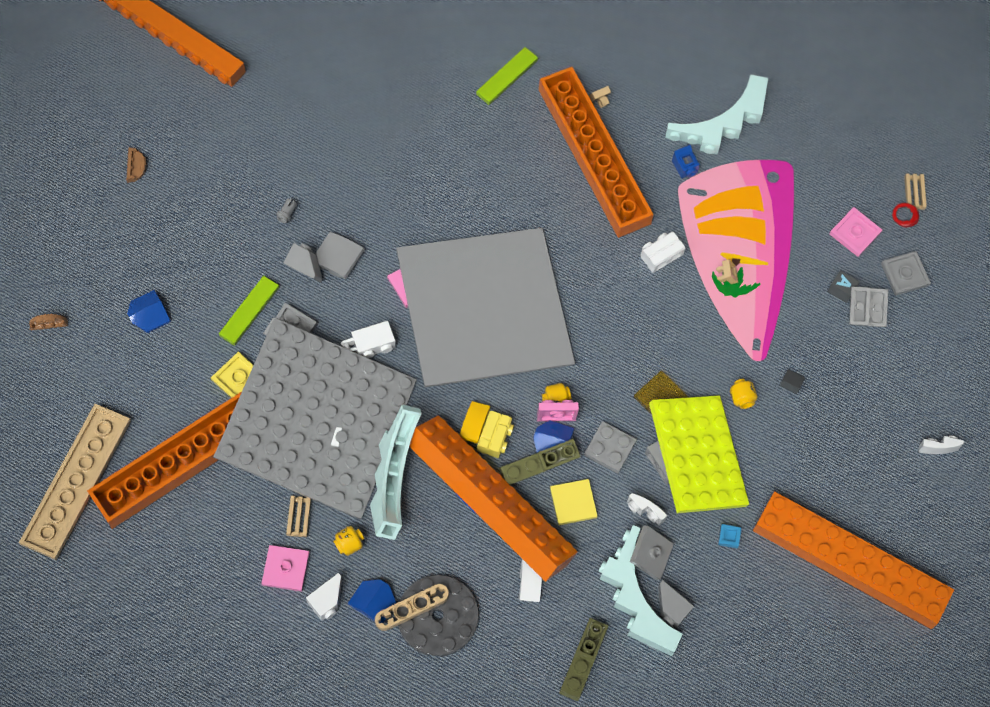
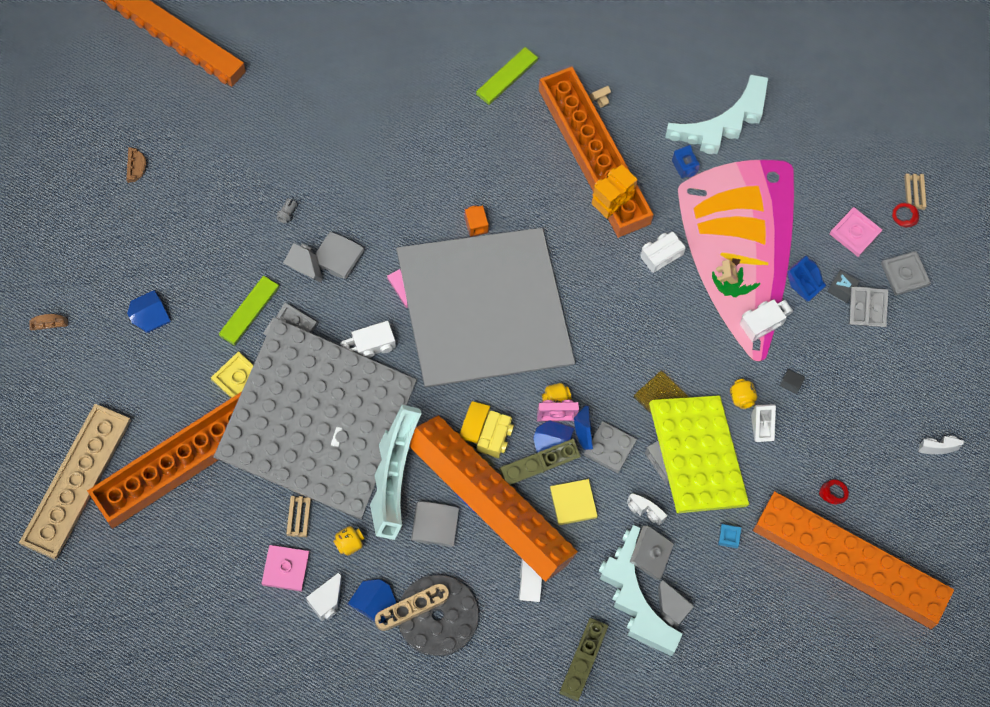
none -> light grey slope [411,501,459,548]
none -> orange brick [464,205,488,237]
none -> blue slope [574,406,593,450]
none -> light orange brick [592,164,638,219]
none -> white brick [740,300,793,342]
none -> white slope [751,404,776,442]
none -> blue slope [787,256,826,301]
none -> red piece [819,480,849,505]

